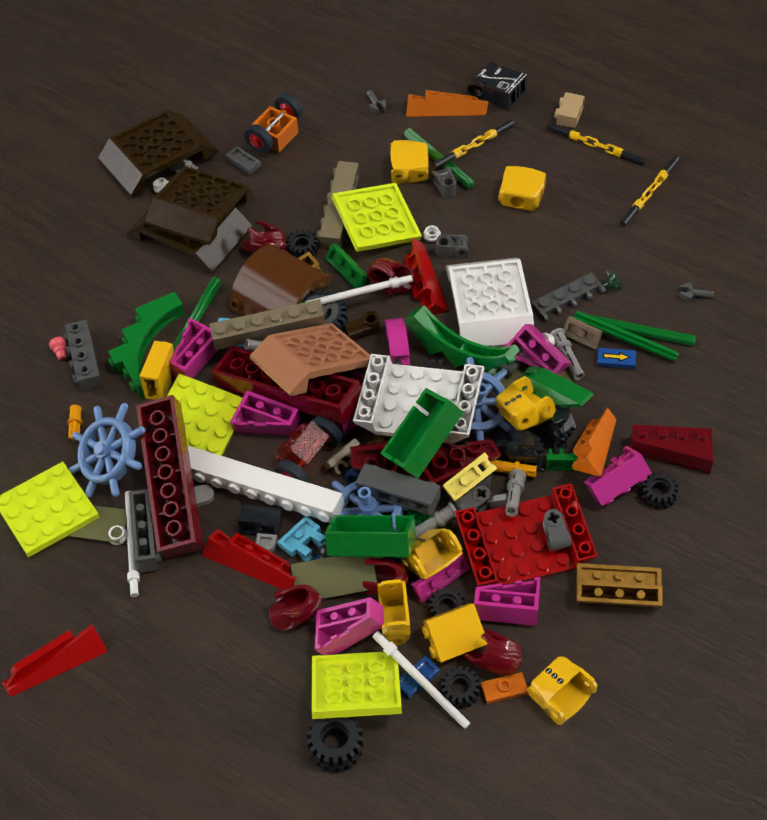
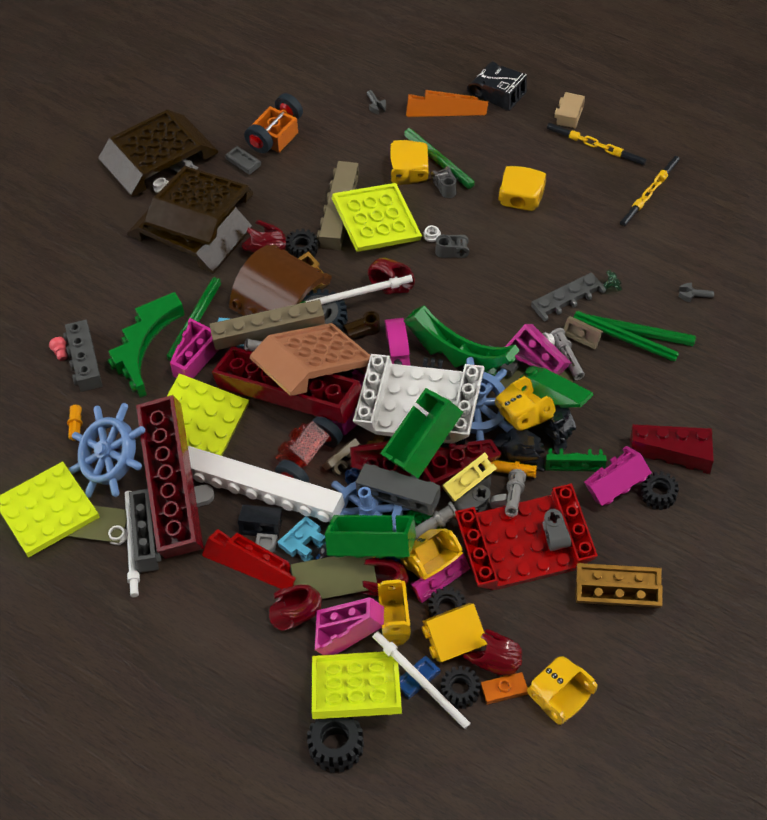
red wedge [2,625,107,696] -> none
yellow brick [140,341,174,400] -> none
dark pink wedge [230,391,302,435] -> none
green plate [326,244,369,289] -> none
red wedge [404,238,449,314] -> none
piece [432,120,514,169] -> none
white slope [446,258,534,347] -> none
dark pink wedge [474,577,540,626] -> none
orange wedge [572,408,616,476] -> none
blue tile [597,348,636,369] -> none

